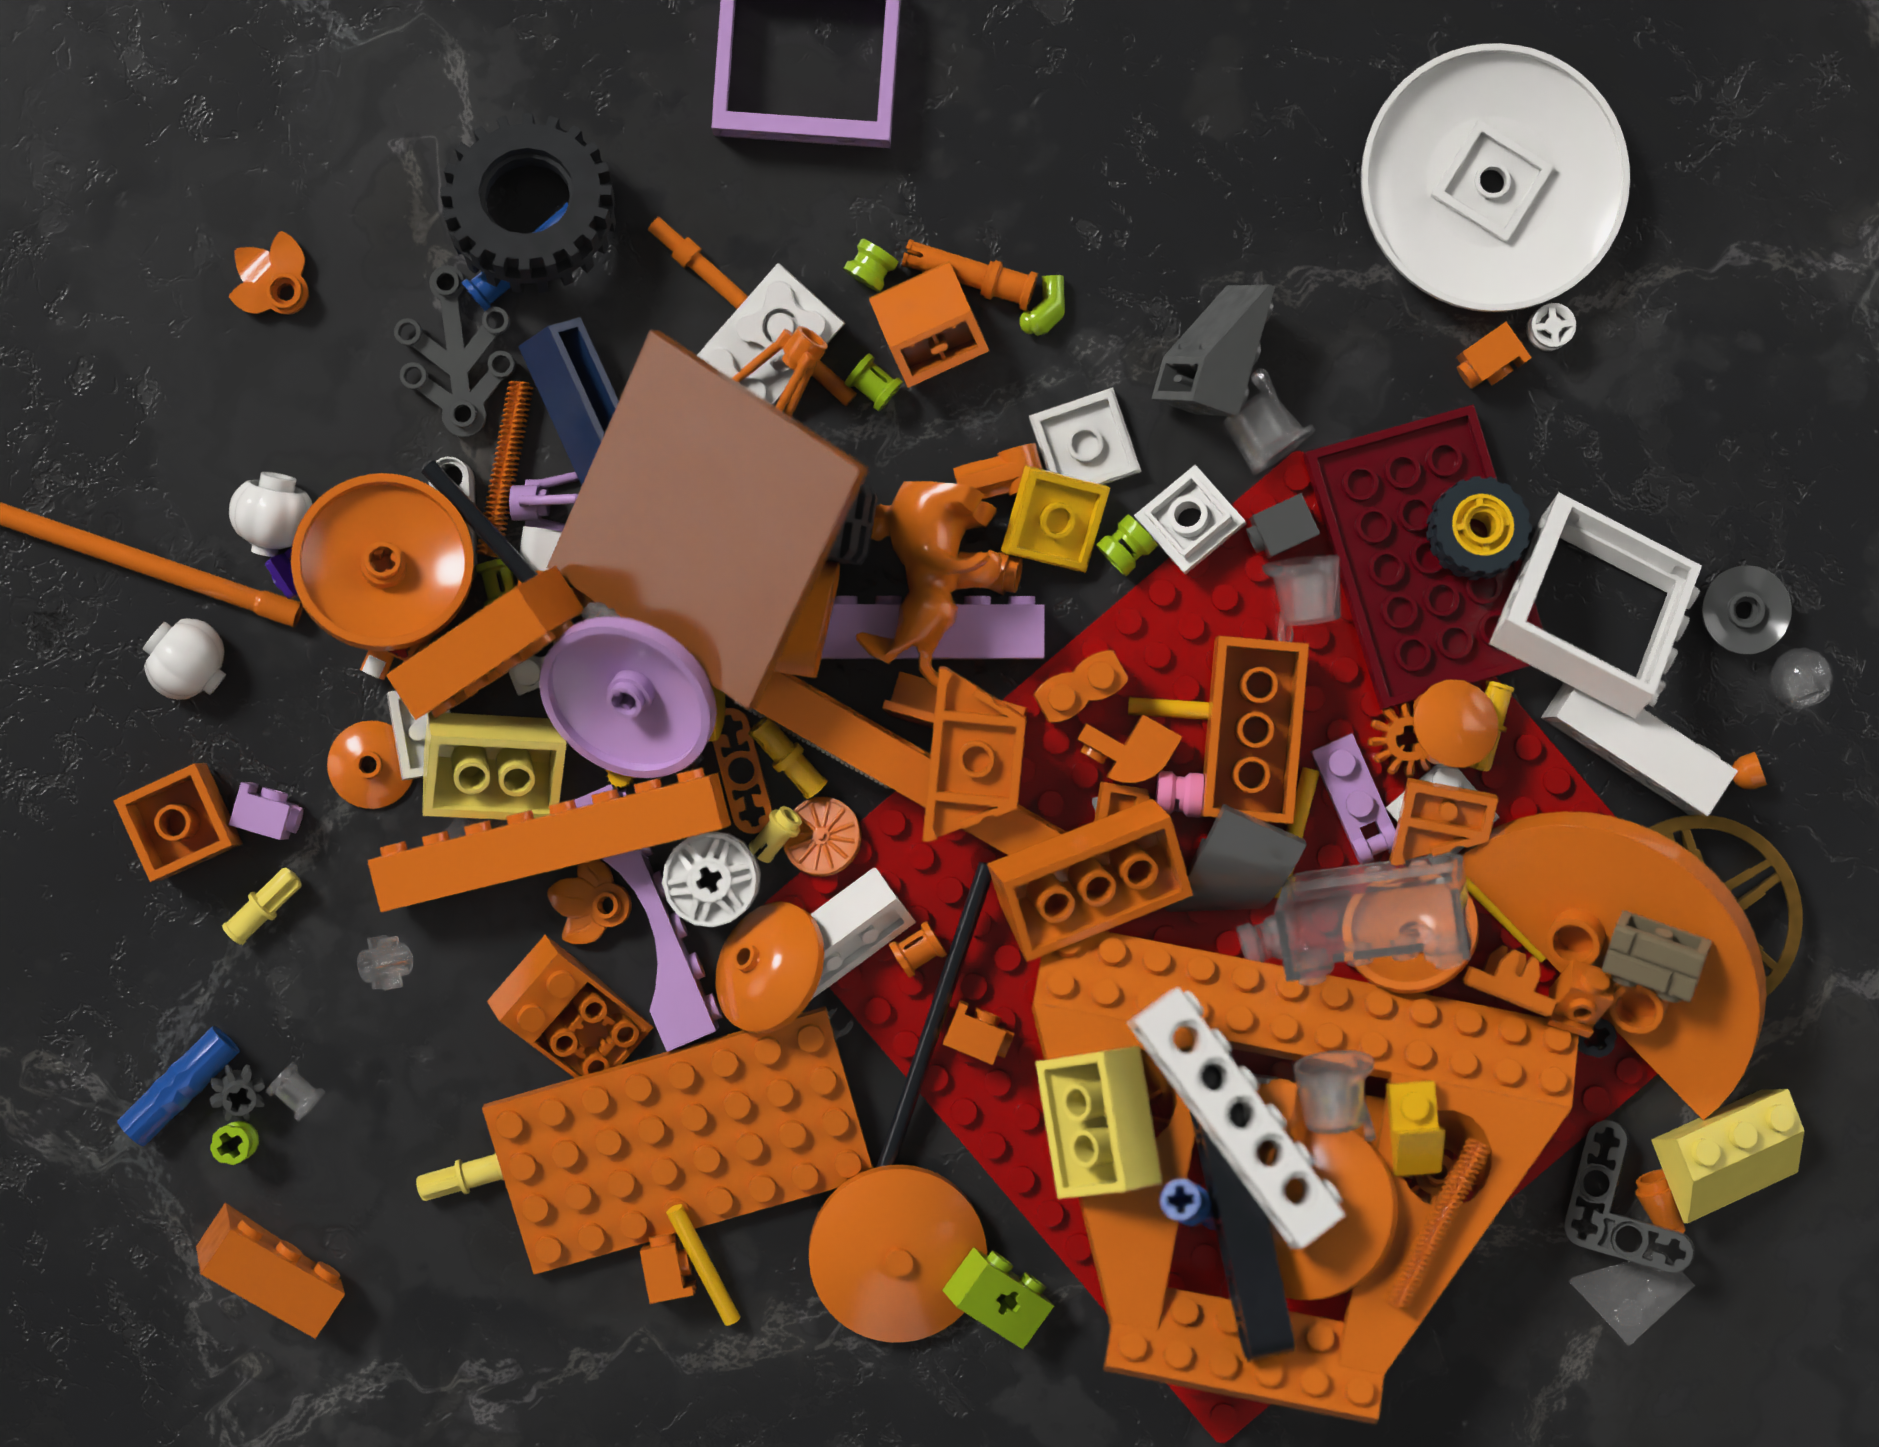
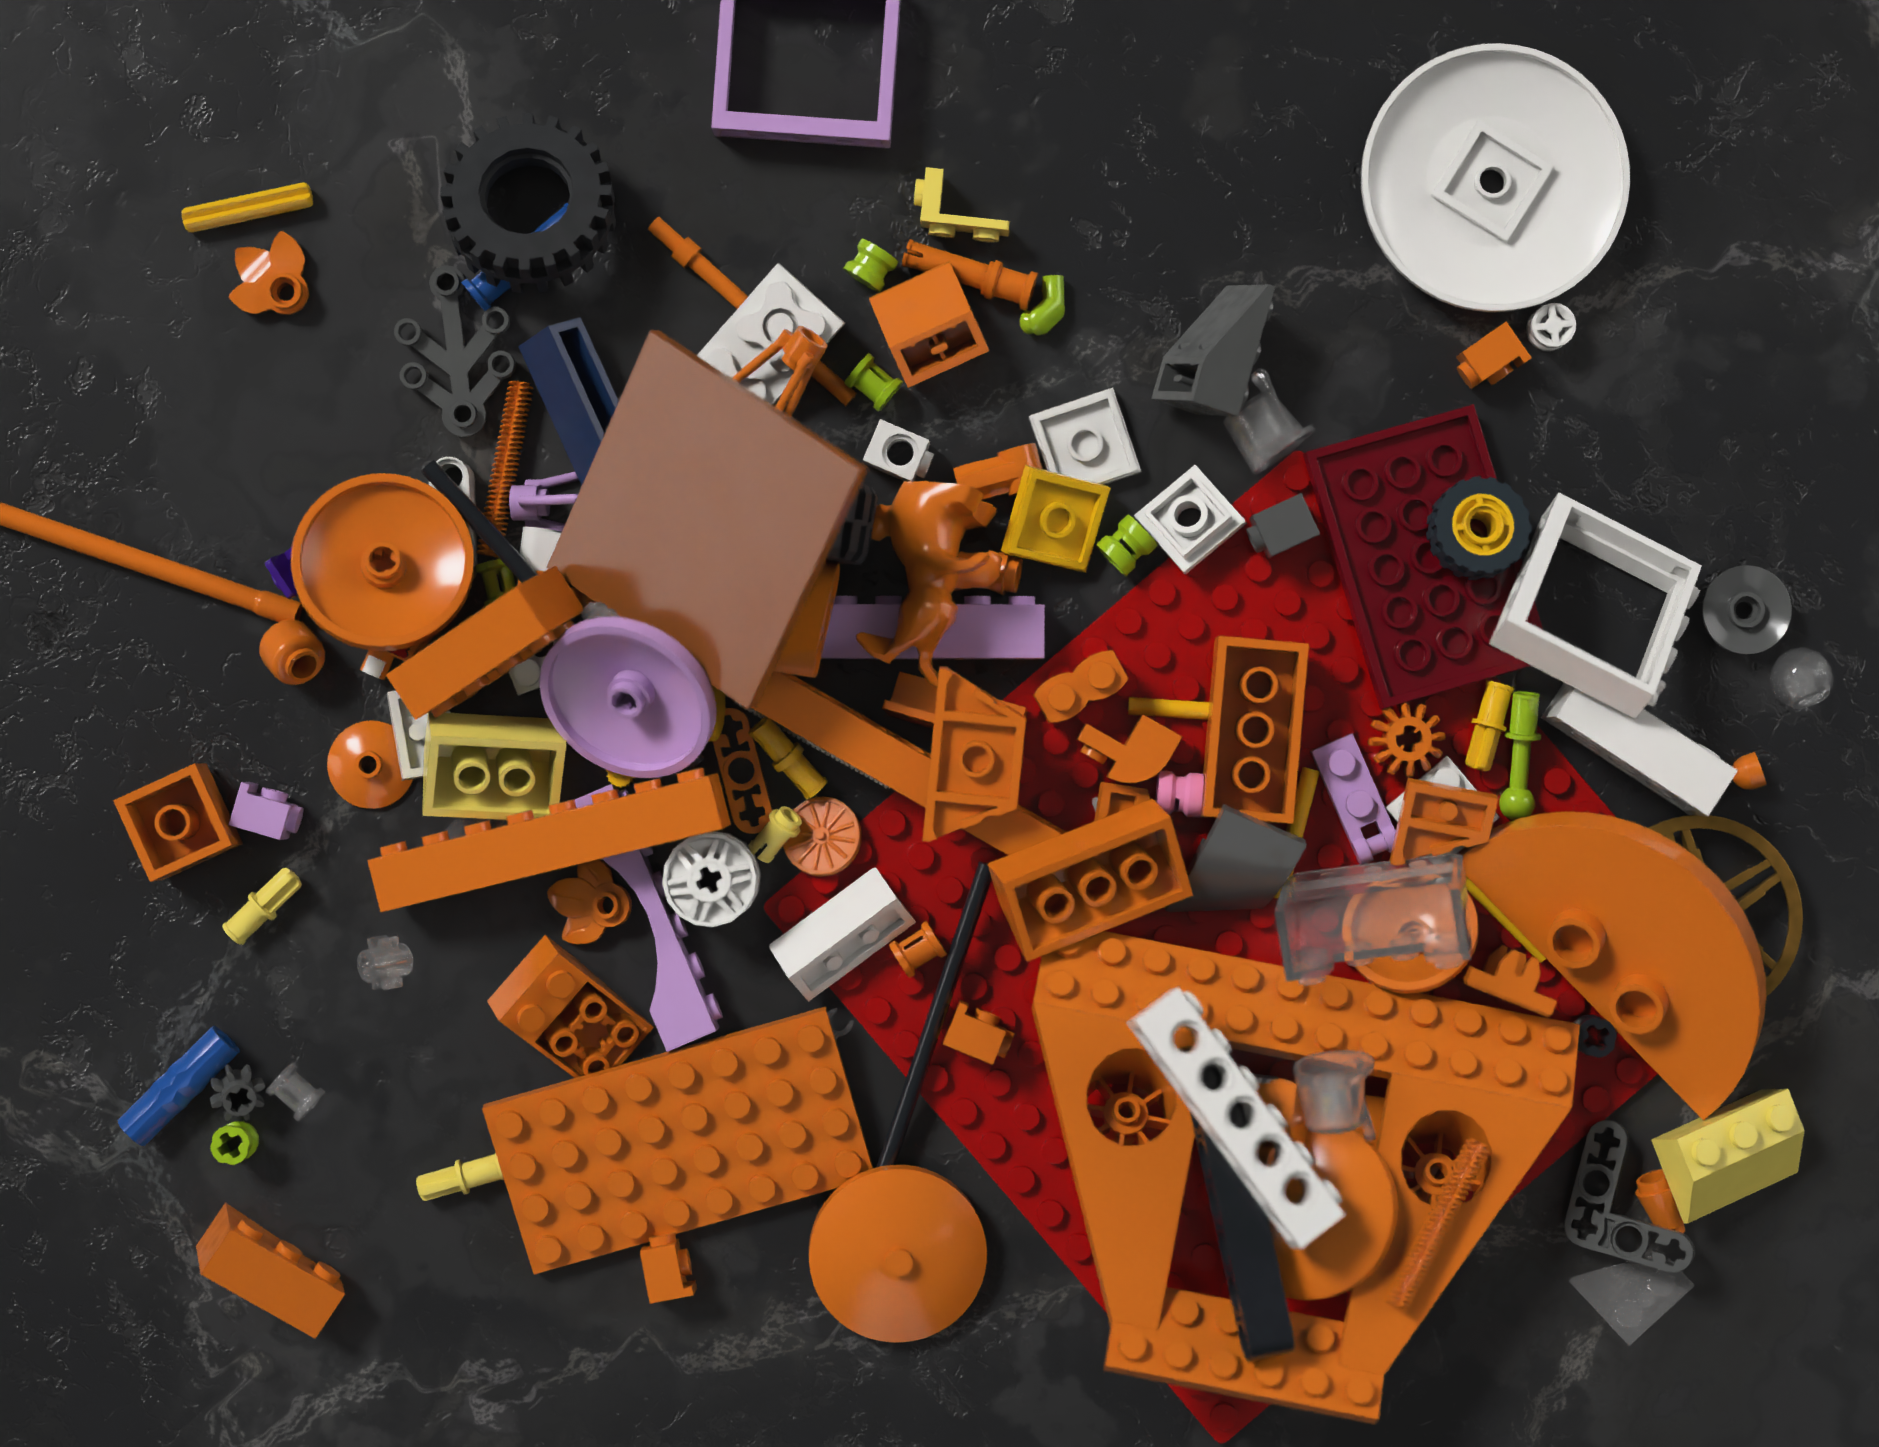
white plant [143,618,226,700] -> none
white plant [229,472,313,557] -> none
yellow bar [666,1204,740,1326] -> none
orange dish [716,902,824,1034] -> none
lime brick [942,1247,1054,1349] -> none
light yellow slope [1036,1046,1162,1199] -> none
blue pin [1160,1179,1215,1230] -> none
clear wheel [1236,914,1292,962] -> none
clear hat [1262,555,1341,642] -> none
yellow slope [1386,1080,1445,1176] -> none
orange dish [1413,680,1498,768] -> none
orange brick [1547,959,1614,1038] -> none
dark tan brick [1602,910,1712,1002] -> none
none -> yellow axle [182,182,313,233]
none -> orange head [259,619,325,686]
none -> white brick [863,419,934,481]
none -> light yellow bracket [913,167,1010,242]
none -> lime pin [1499,691,1541,820]

